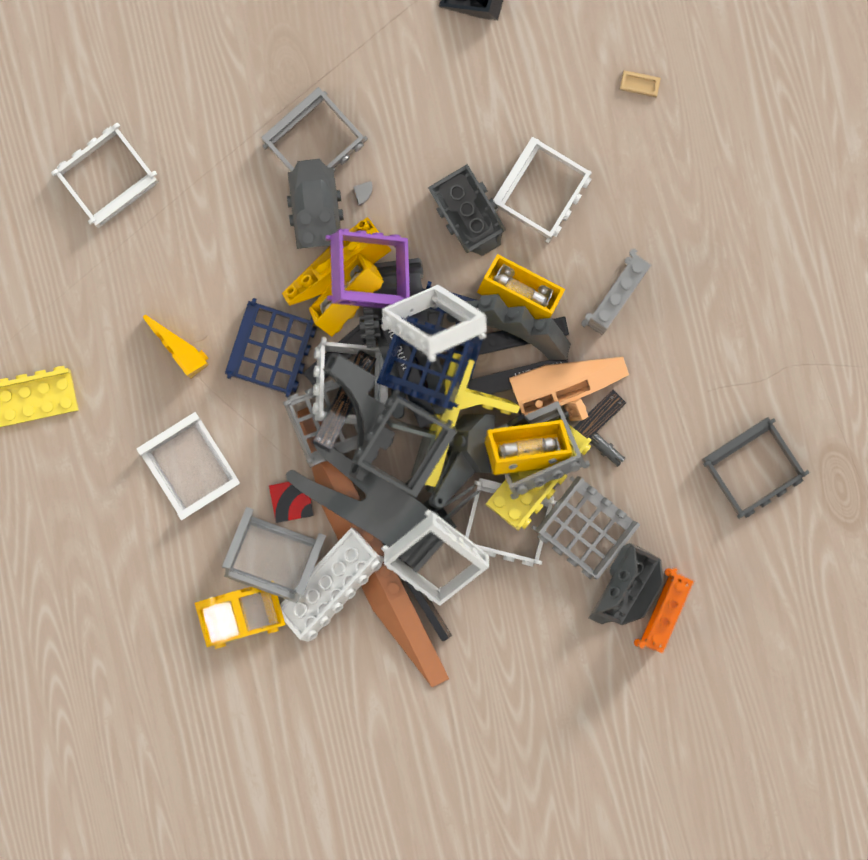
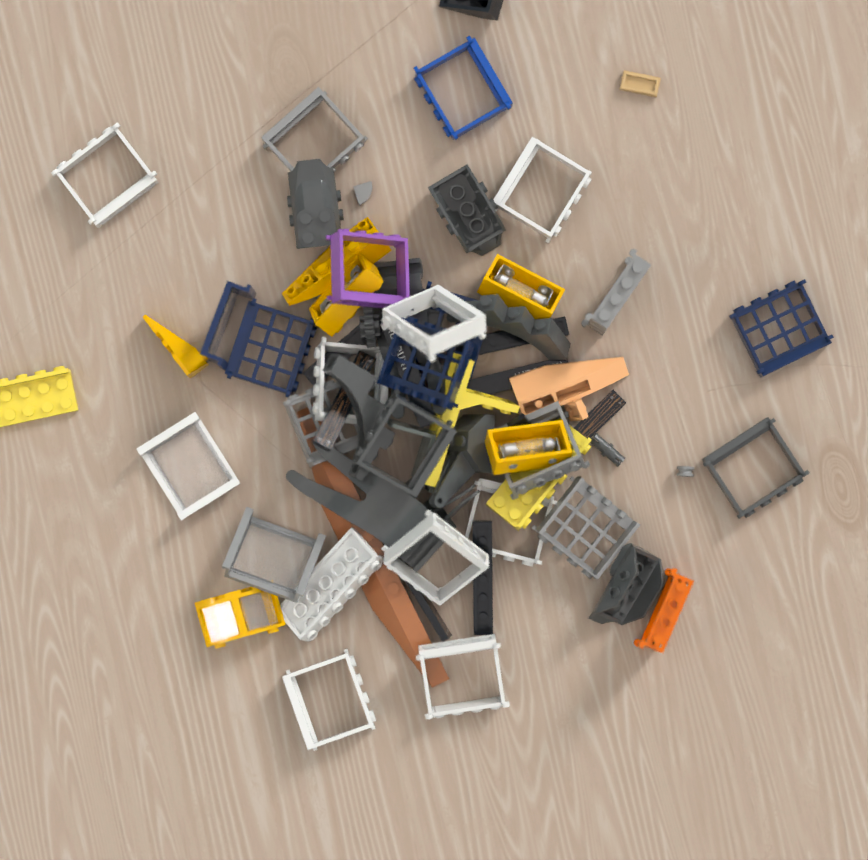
tile [269,482,314,523] -> none
none -> dark blue piece [200,281,256,371]
none -> white window [282,649,376,751]
none -> blue window [413,36,513,140]
none -> white window [416,634,510,719]
none -> black tile [472,520,493,635]
none -> light grey bush [677,466,694,477]
none -> dark blue window [729,279,834,378]

